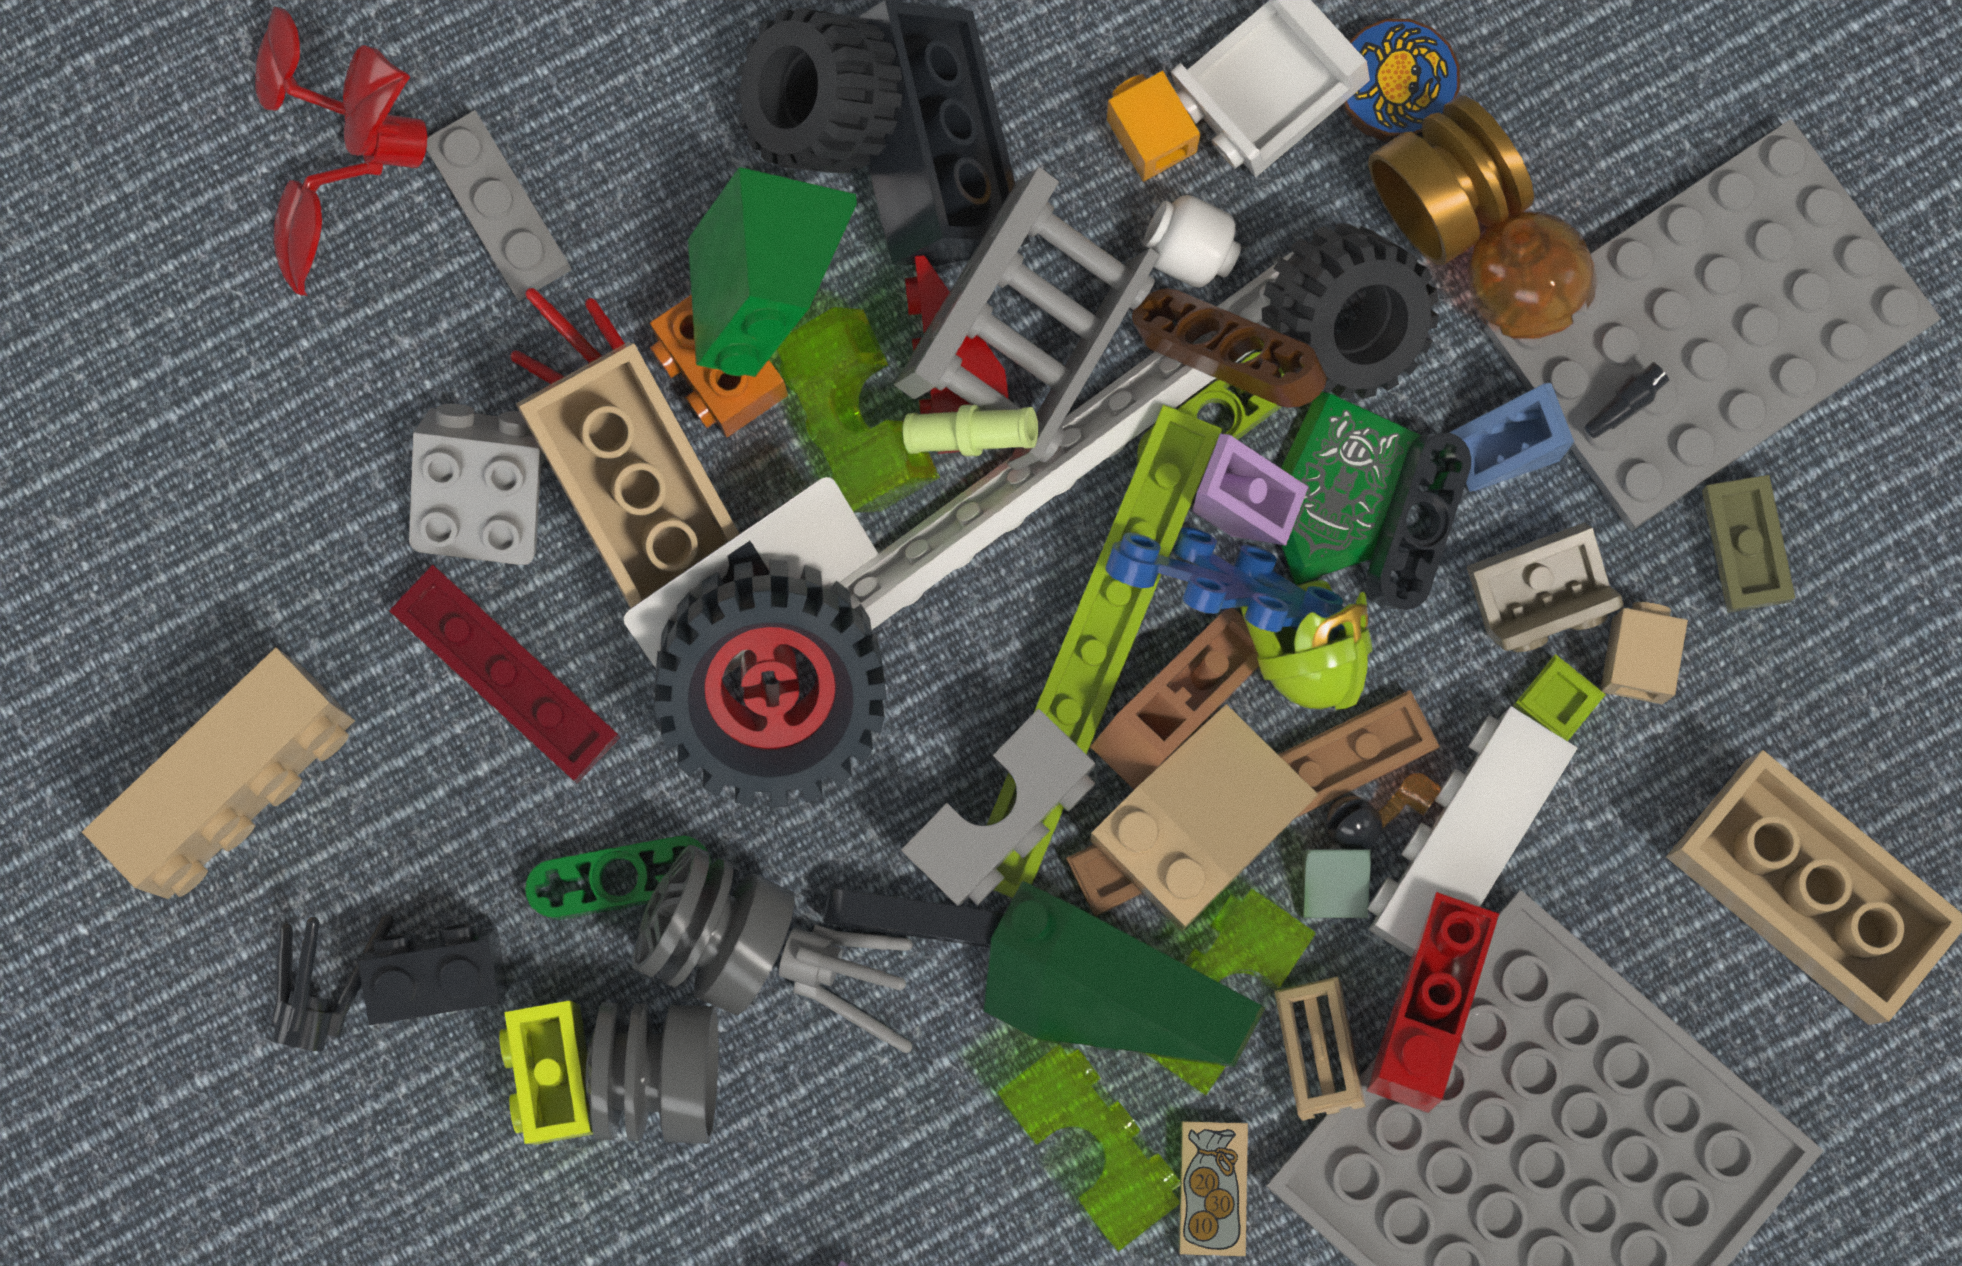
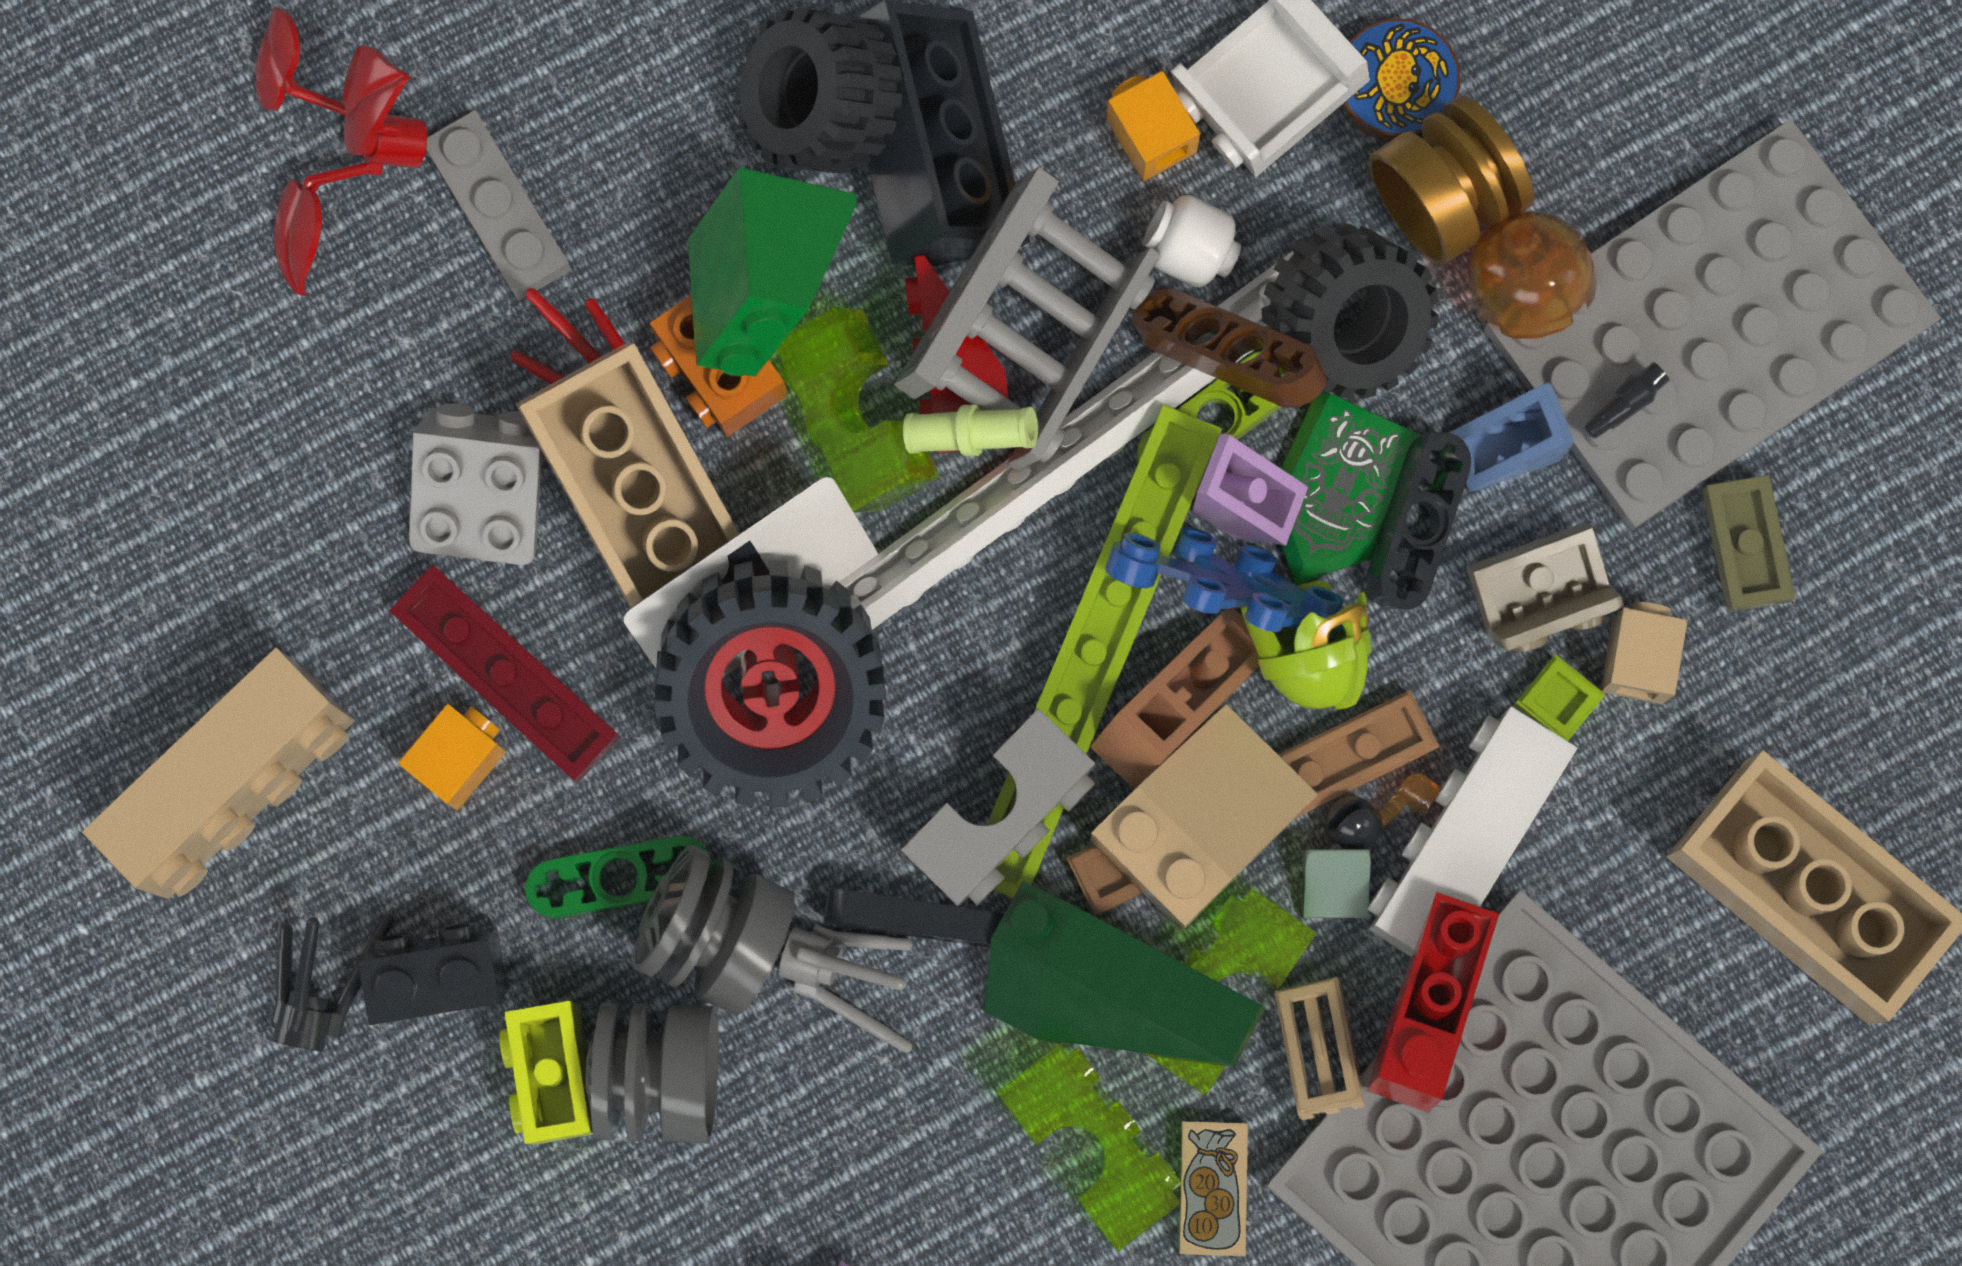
none -> light orange brick [398,704,506,811]

